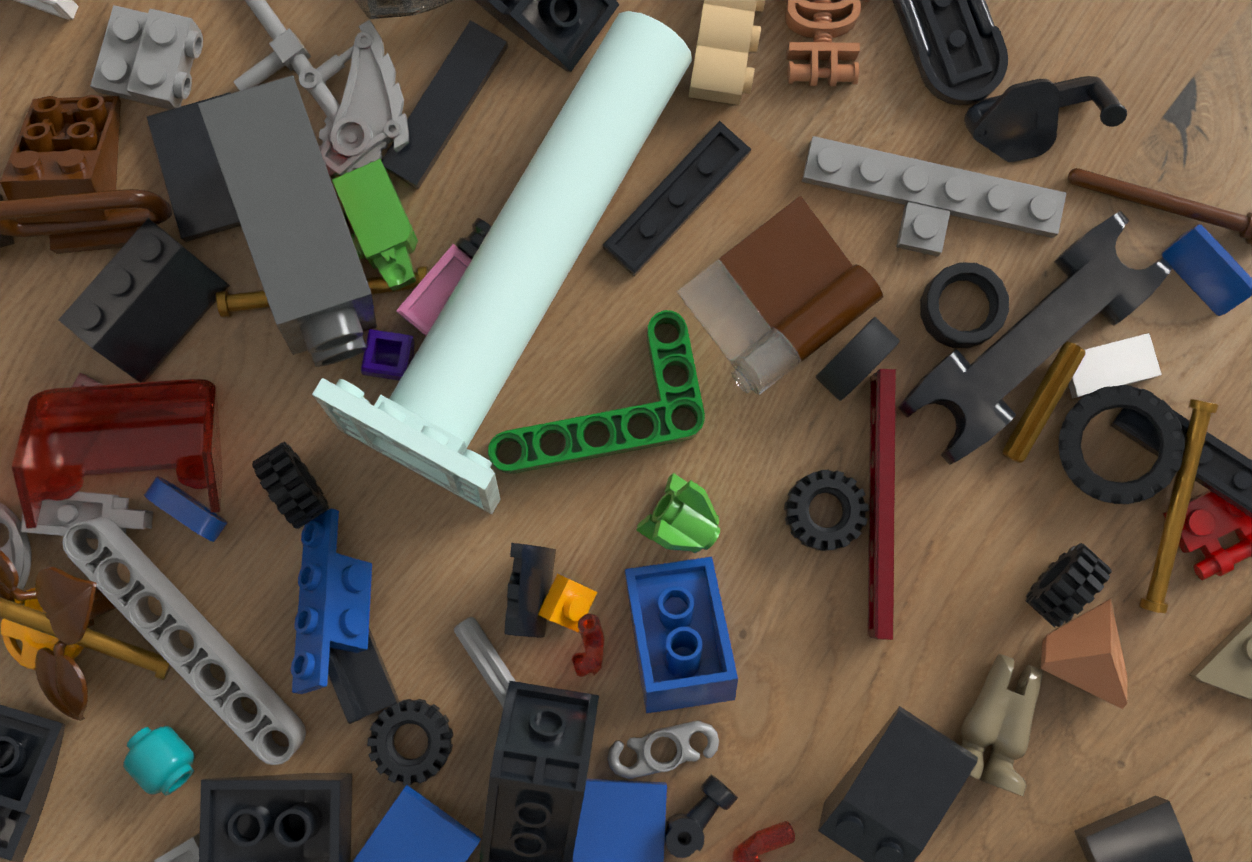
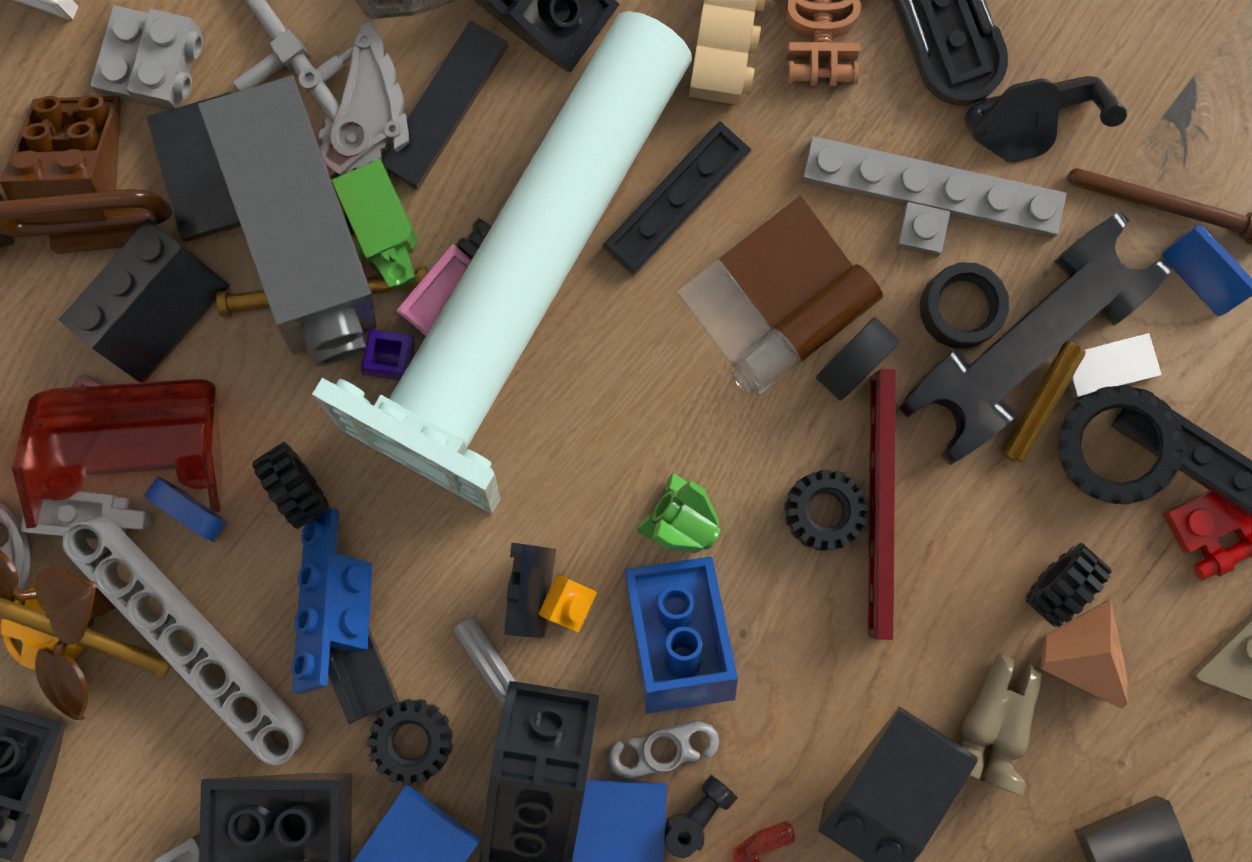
teal head [123,726,195,796] -> none
green beam [488,310,705,474] -> none
clear red arm [571,614,605,677] -> none
pearl gold bar [1139,399,1219,613] -> none

